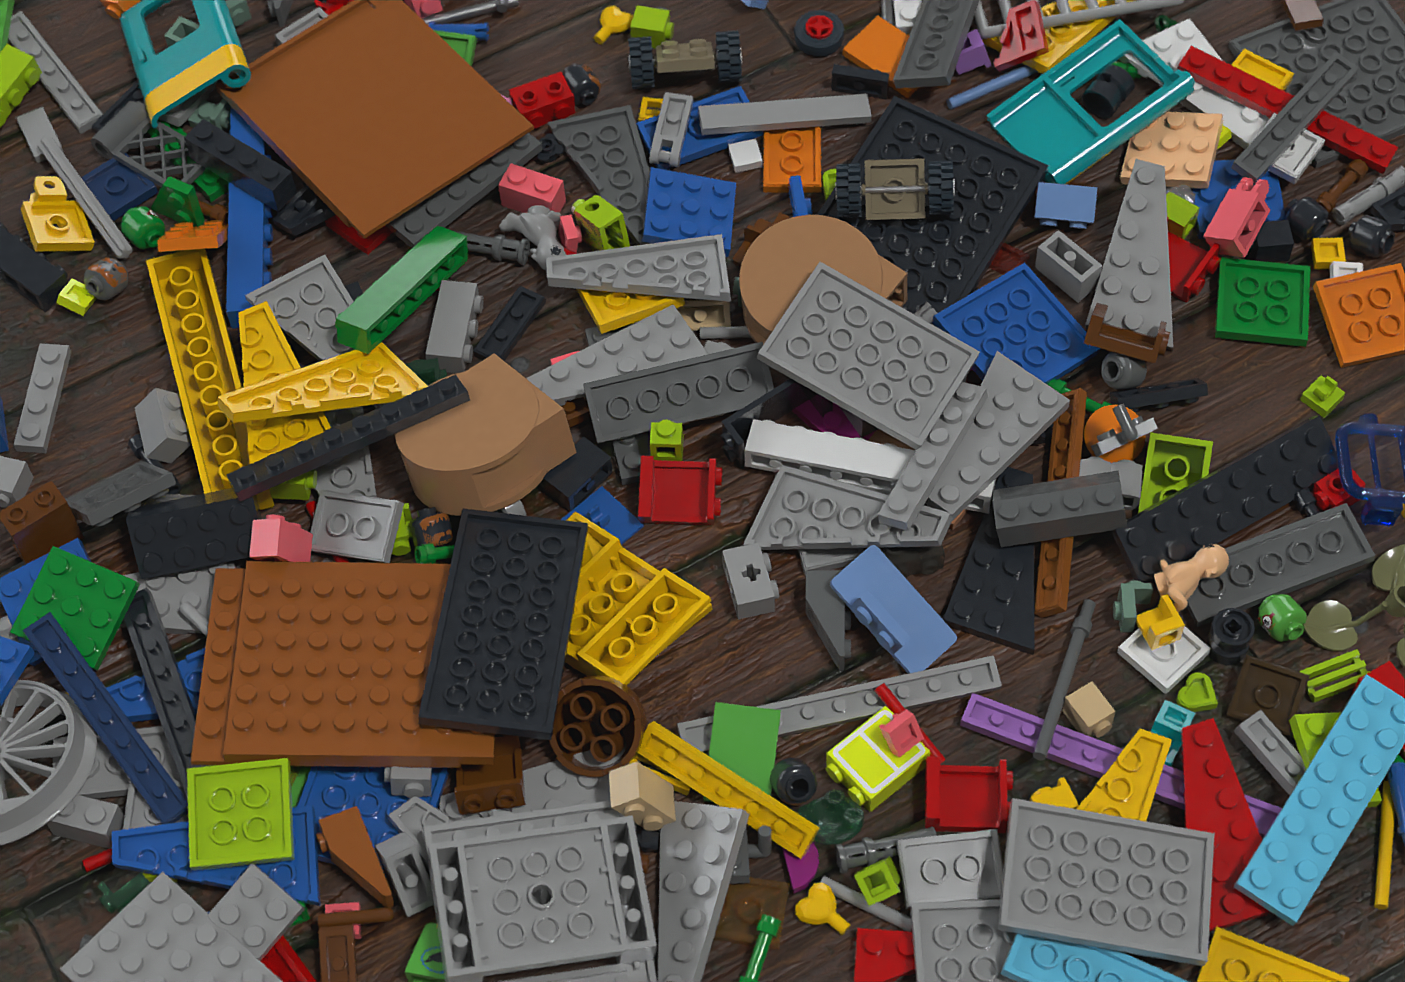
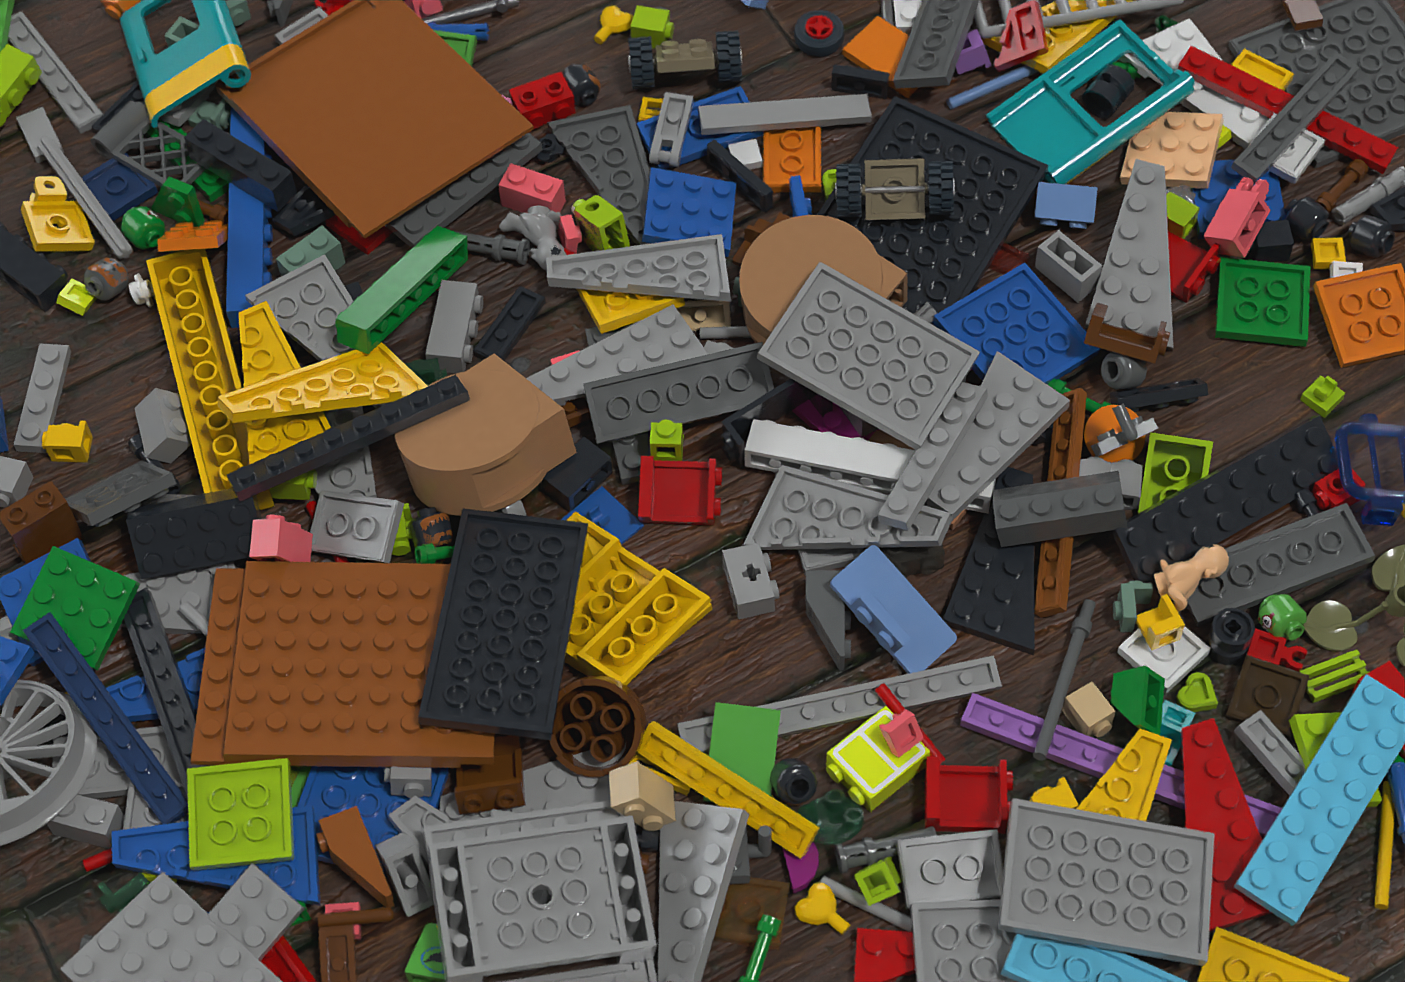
none -> yellow brick [42,421,93,463]
none -> white plate [129,274,155,307]
none -> sand green brick [276,226,345,277]
none -> black tile [707,139,773,213]
none -> green slope [1111,665,1165,735]
none -> red plate [1247,628,1308,672]

